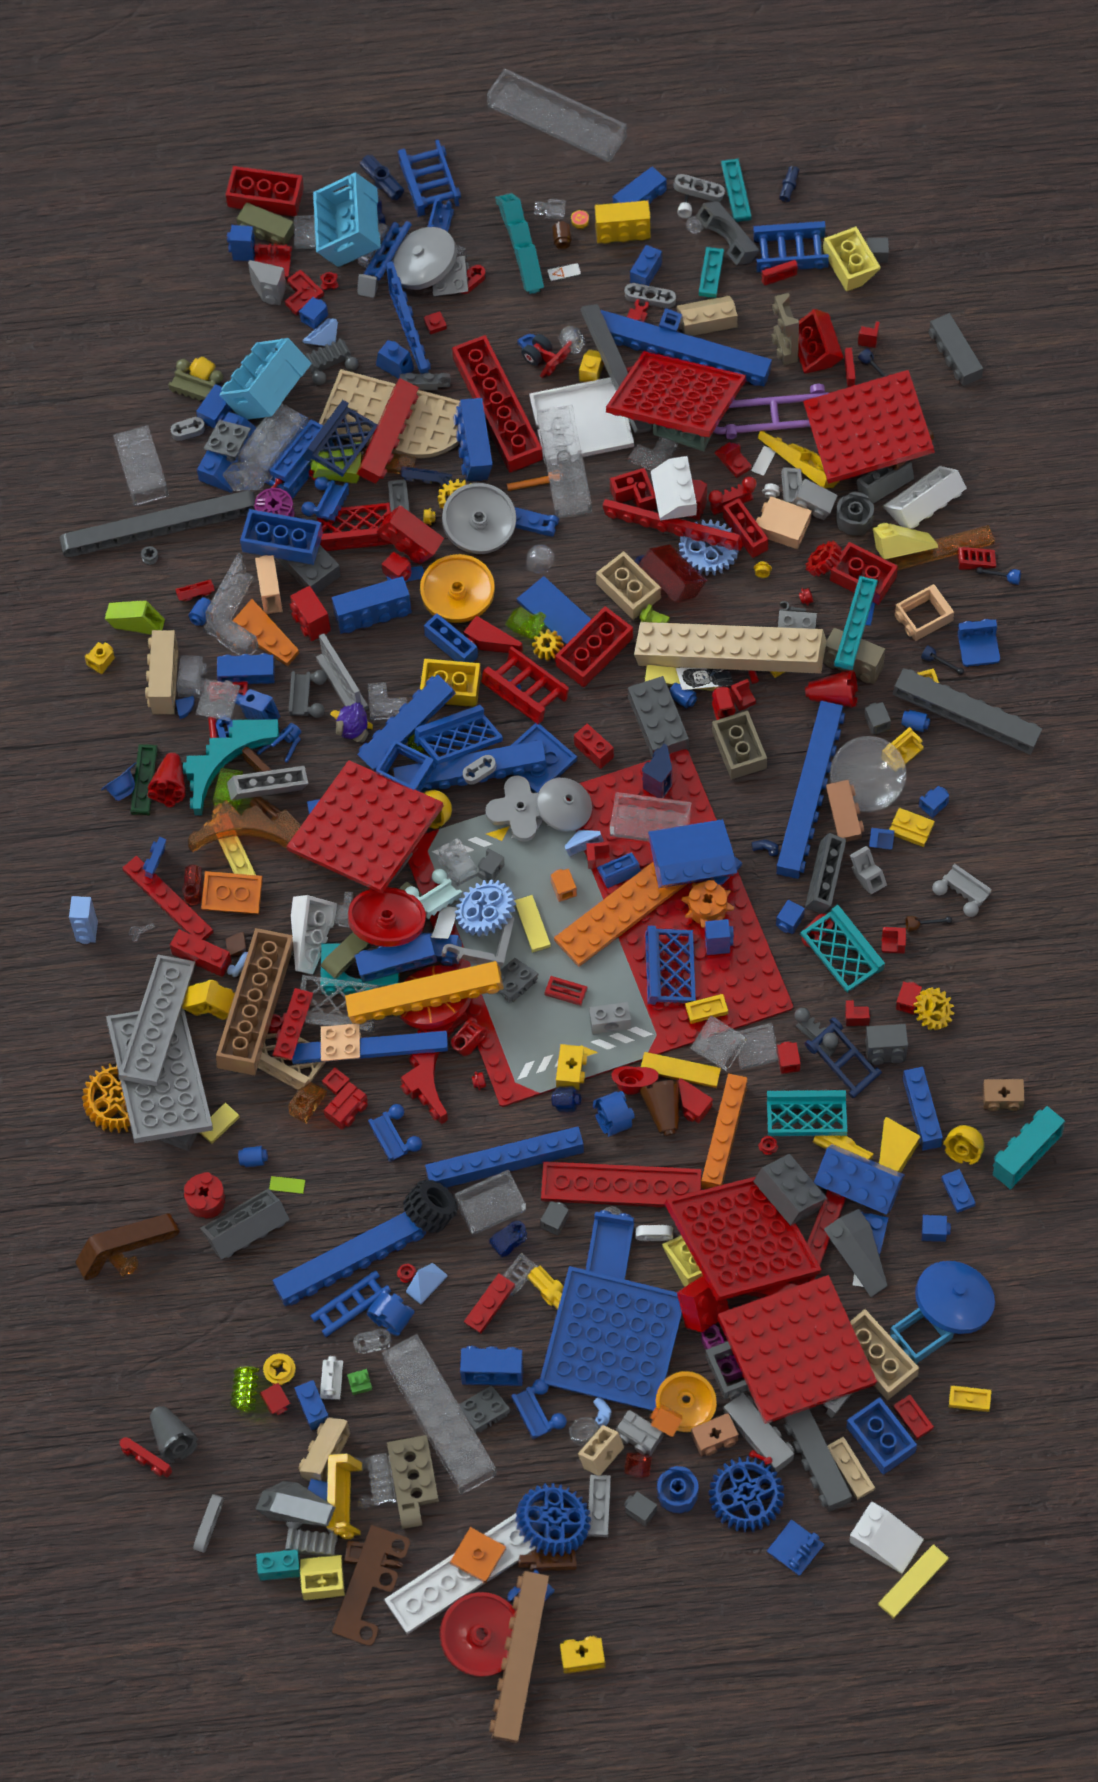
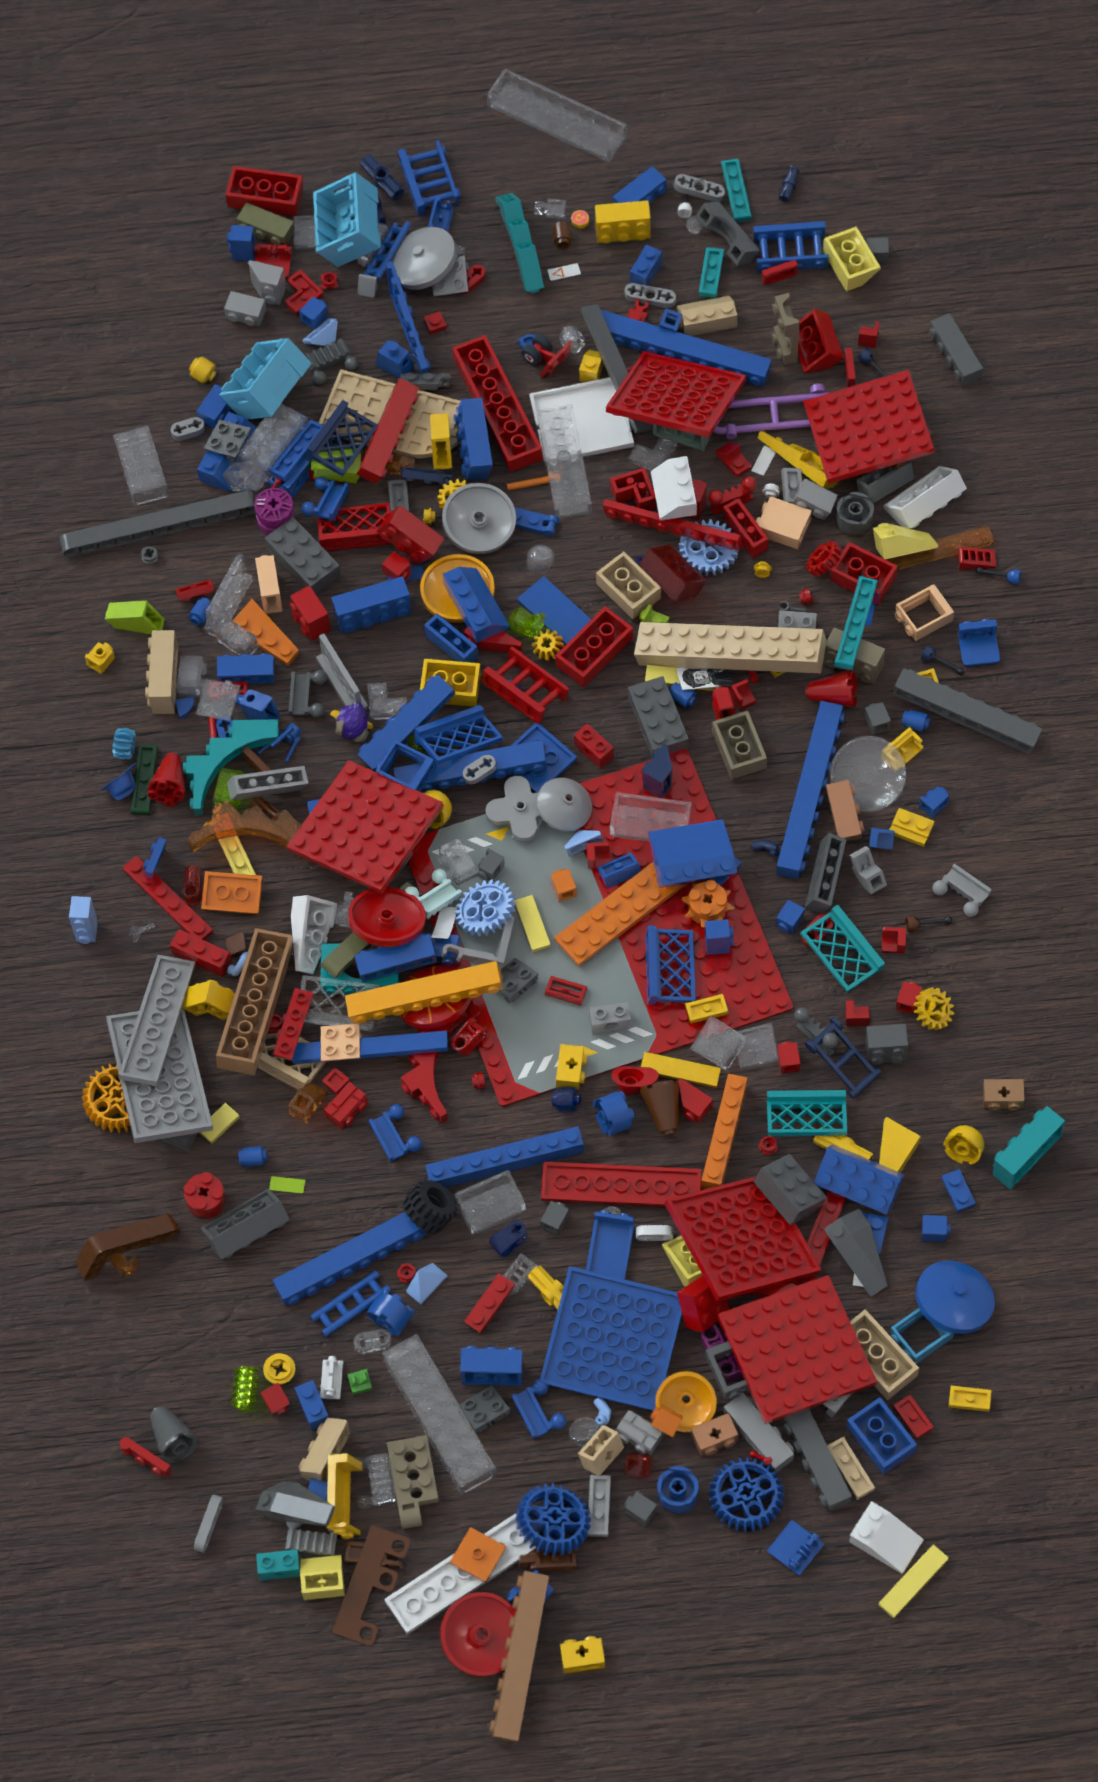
olive gear [168,359,223,401] -> none
blue brick [240,509,323,565] -> none
blue brick [903,1067,943,1151] -> none
none -> dark azure gear [112,728,136,760]
none -> light grey brick [224,291,266,327]
none -> yellow slope [430,413,452,469]
none -> blue slope [443,567,510,643]

